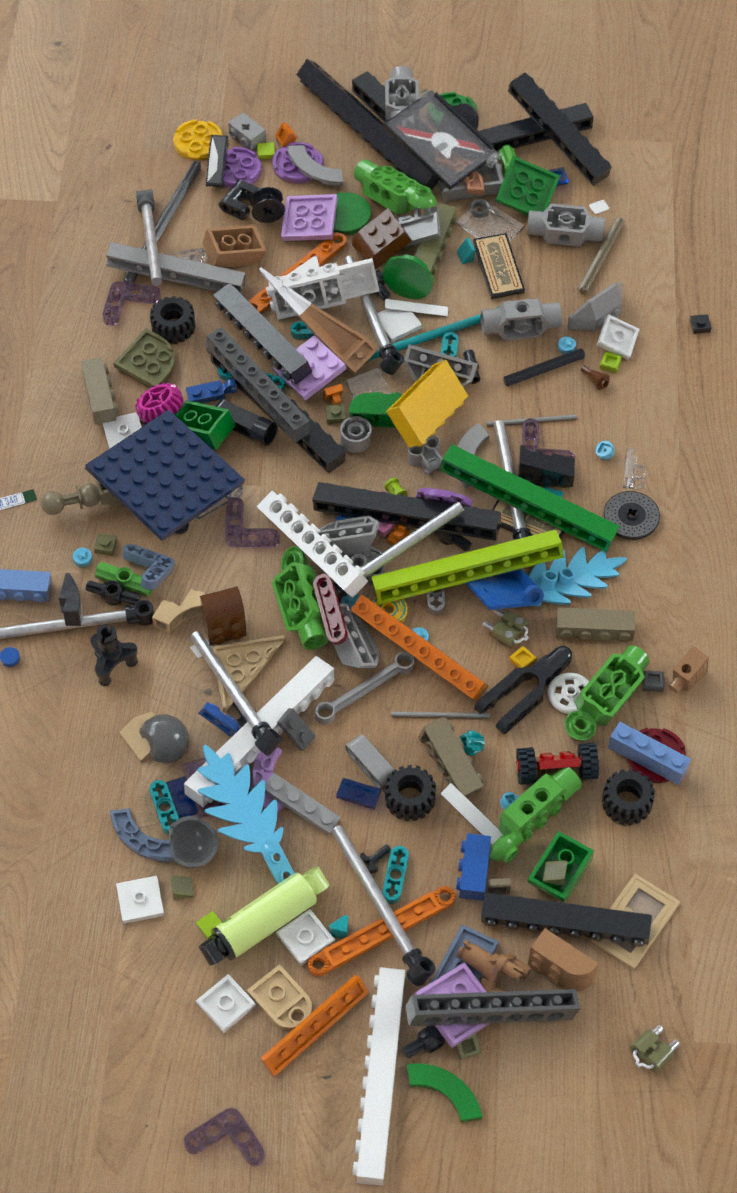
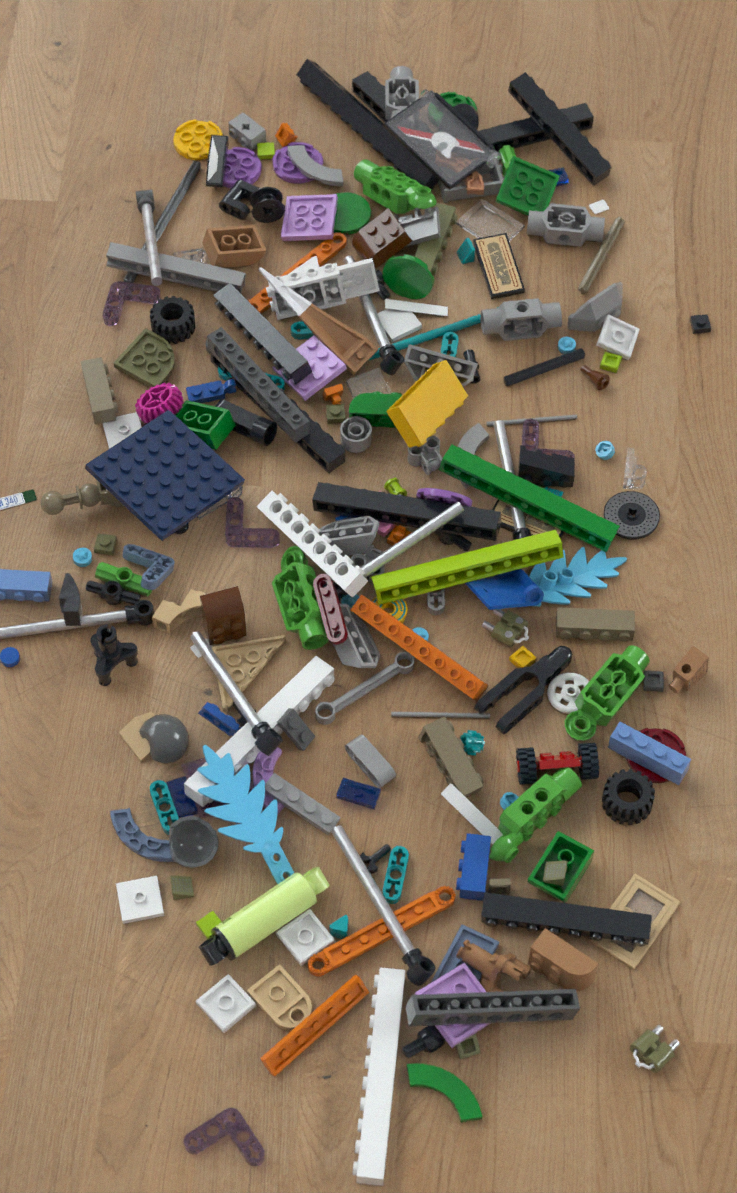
black tyre [385,765,436,821] -> none
dark grey piece [470,199,489,218] -> none

